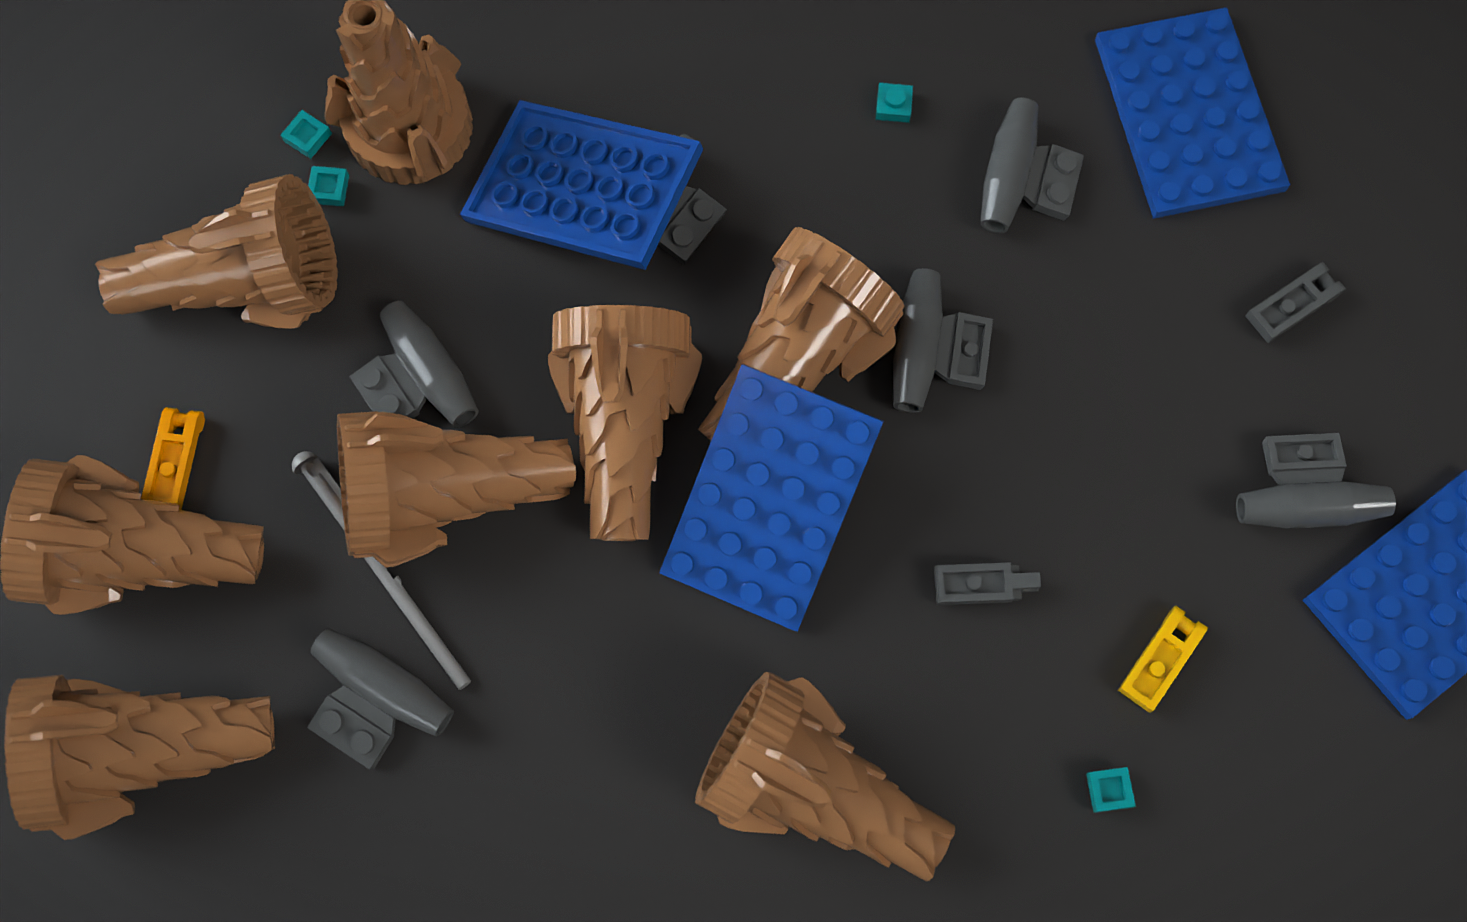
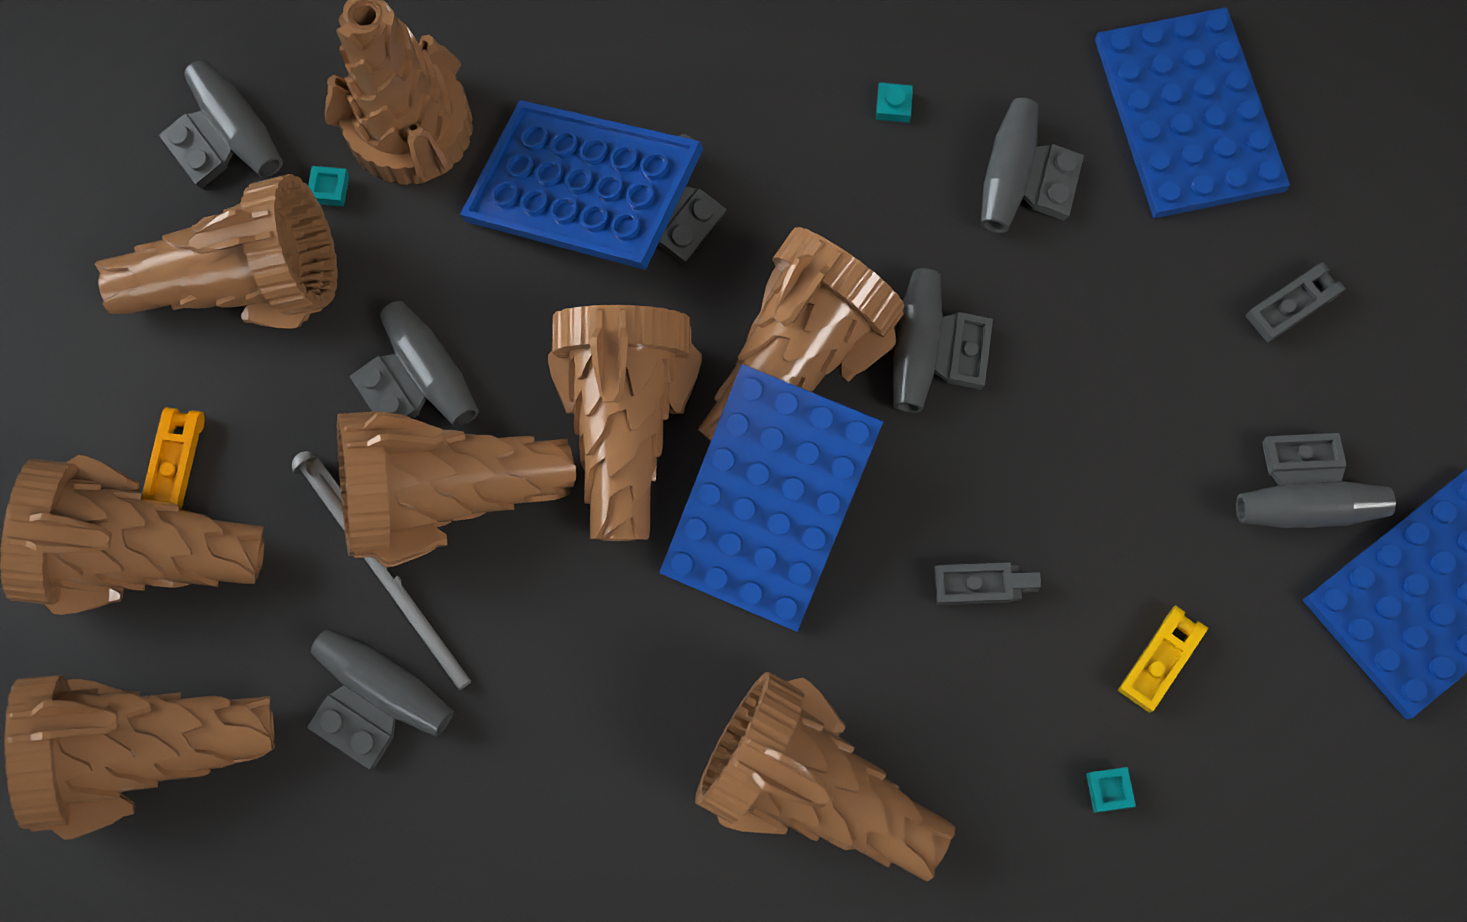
teal plate [280,110,332,159] -> none
none -> dark grey plate [159,60,283,189]

